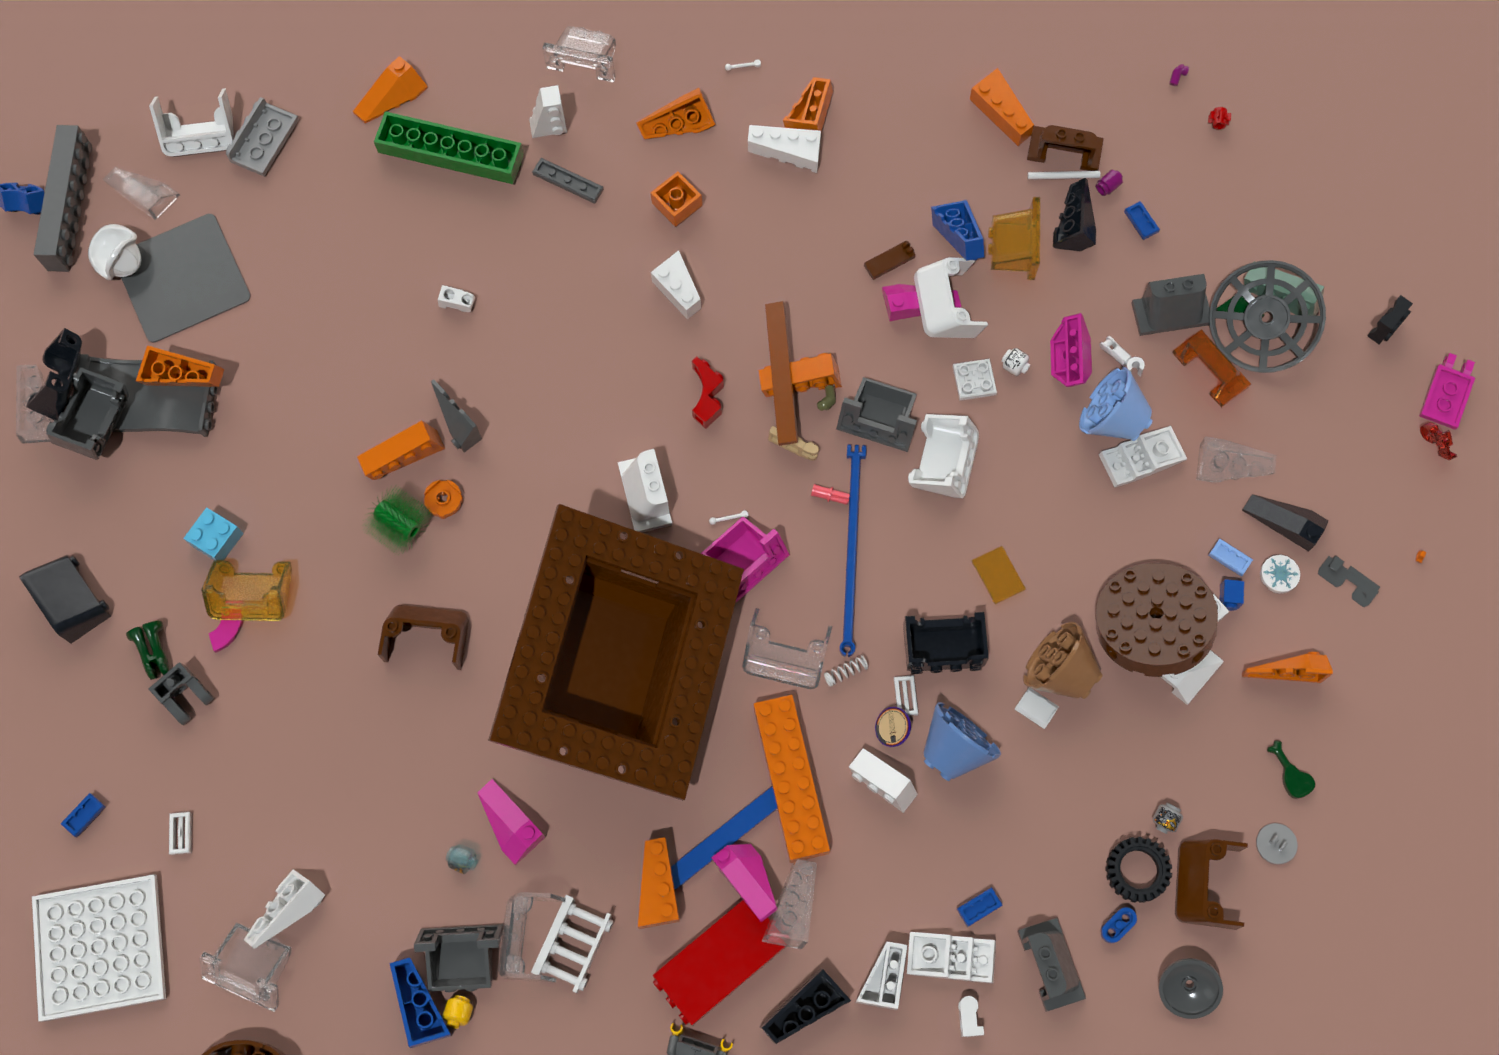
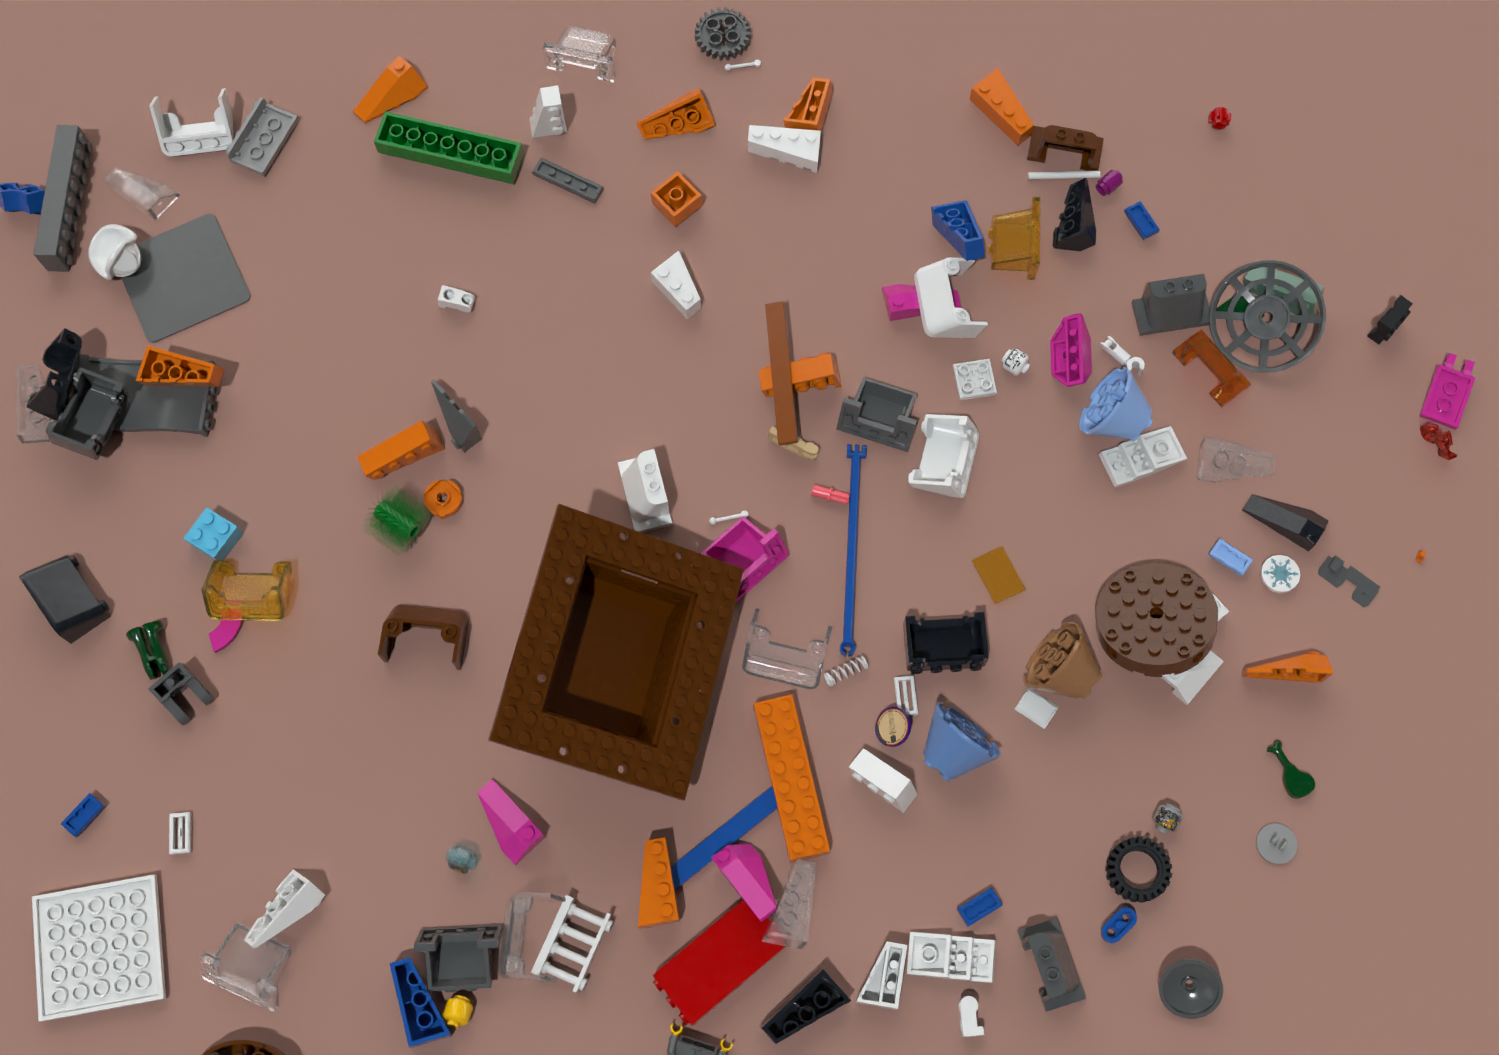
red arch [692,356,724,429] -> none
olive arm [817,385,836,411] -> none
reddish brown hinge [864,241,915,280] -> none
magenta arm [1169,64,1189,86] -> none
reddish brown windscreen [1175,839,1248,930] -> none
blue brick [1219,579,1244,611] -> none
none -> dark grey gear [695,7,751,60]

